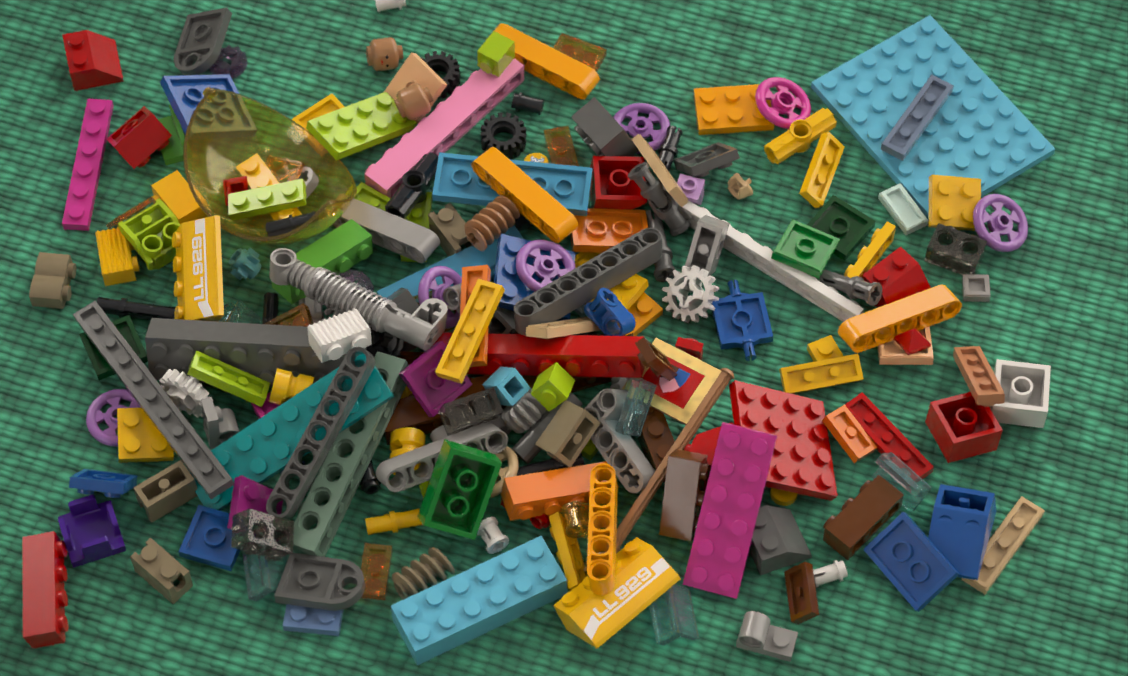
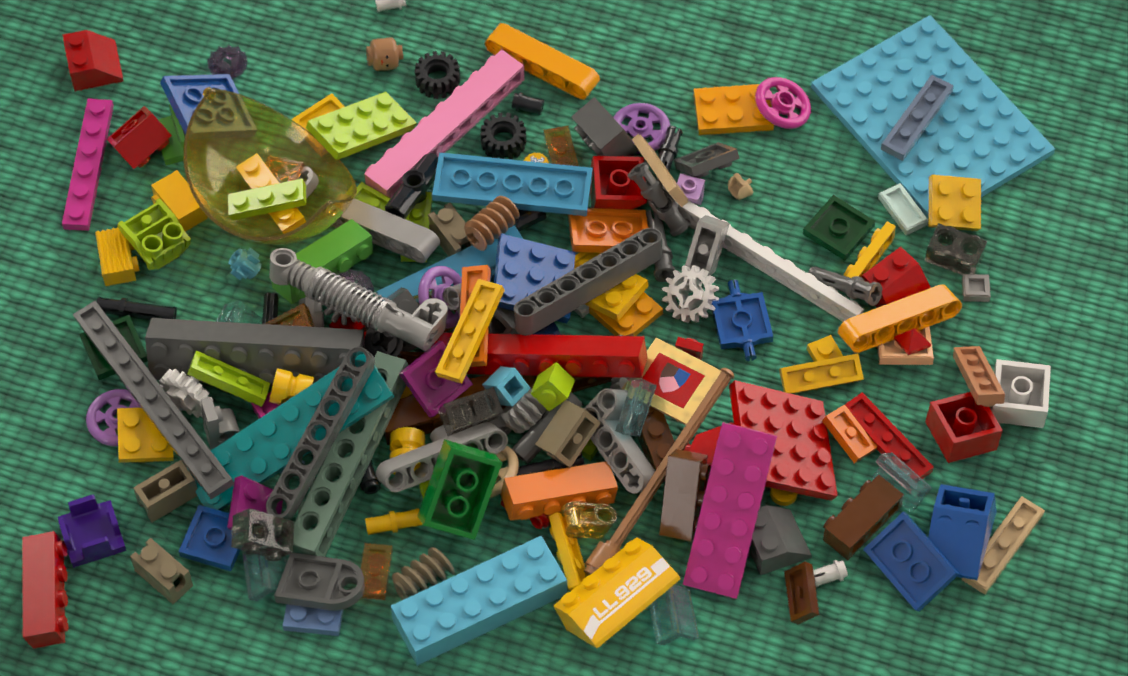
dark tan brick [29,252,76,309] -> none
blue plate [69,469,138,498] -> none
clear orange window [106,197,154,229] -> none
yellow slope [172,215,224,322] -> none
dark grey plate [174,7,232,75] -> none
red slope [223,176,248,206] -> none
black axle [266,211,319,238] -> none
white brick [307,308,372,363] -> none
light nougat plate [384,53,447,124] -> none
medium nougat head [394,83,434,121] -> none
light orange beam [471,147,579,243] -> none
lime brick [477,31,515,77] -> none
white bush [477,517,509,554] -> none
medium lavender plate [516,240,576,292] -> none
tan tile [526,317,601,339] -> none
clear orange plate [553,33,607,72] -> none
blue piece [584,288,636,336] -> none
light orange beam [587,463,618,595] -> none
reddish brown plate [635,337,678,381] -> none
light grey plate [736,611,798,662] -> none
yellow piece [764,108,837,165] -> none
green tile [771,219,840,279] -> none
yellow plate [799,132,844,208] -> none
medium lavender plate [973,194,1028,252] -> none

